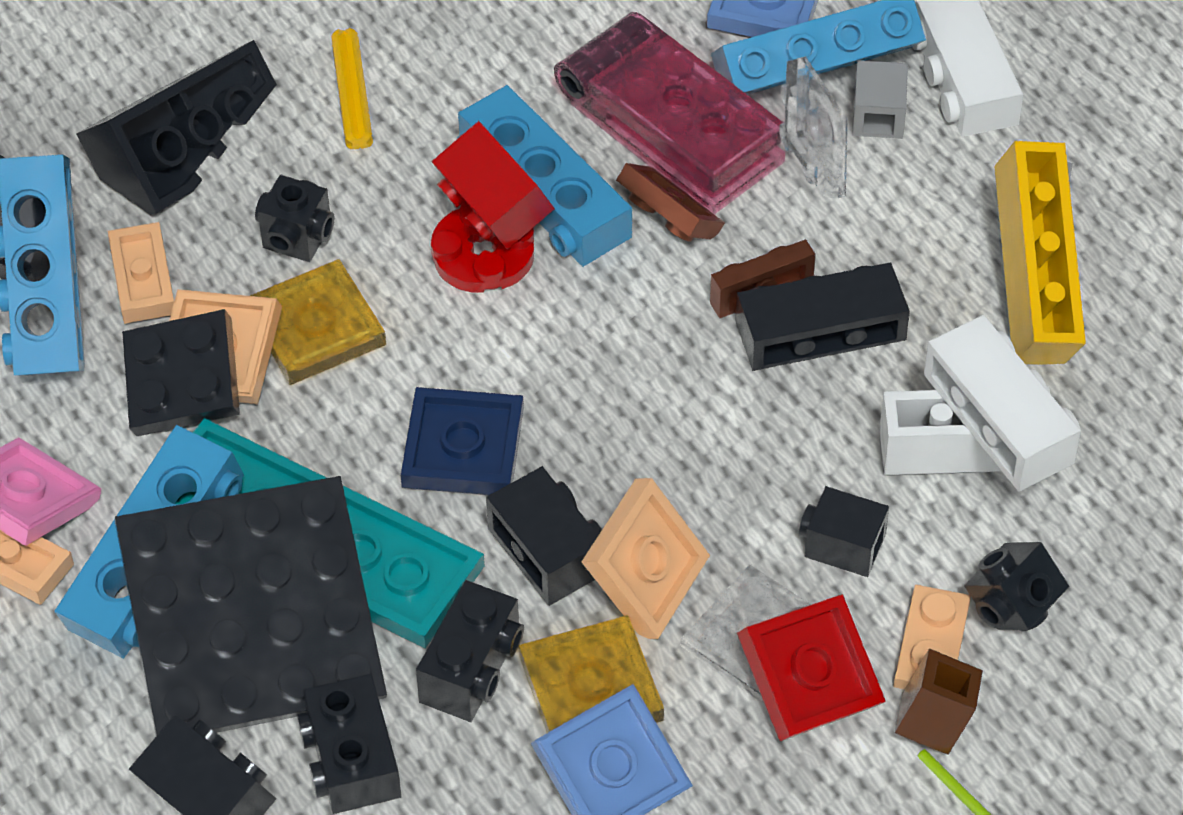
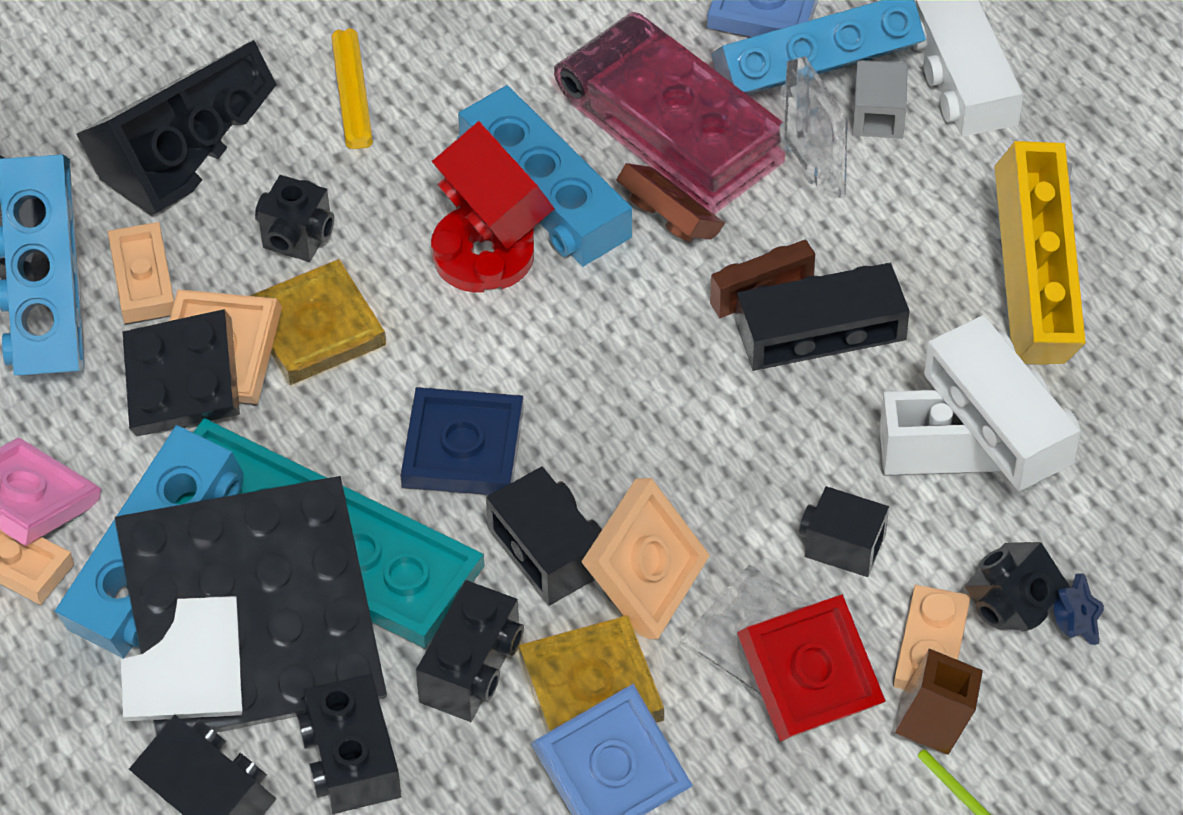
none -> white tile [121,596,242,721]
none -> dark blue plate [1054,573,1104,645]

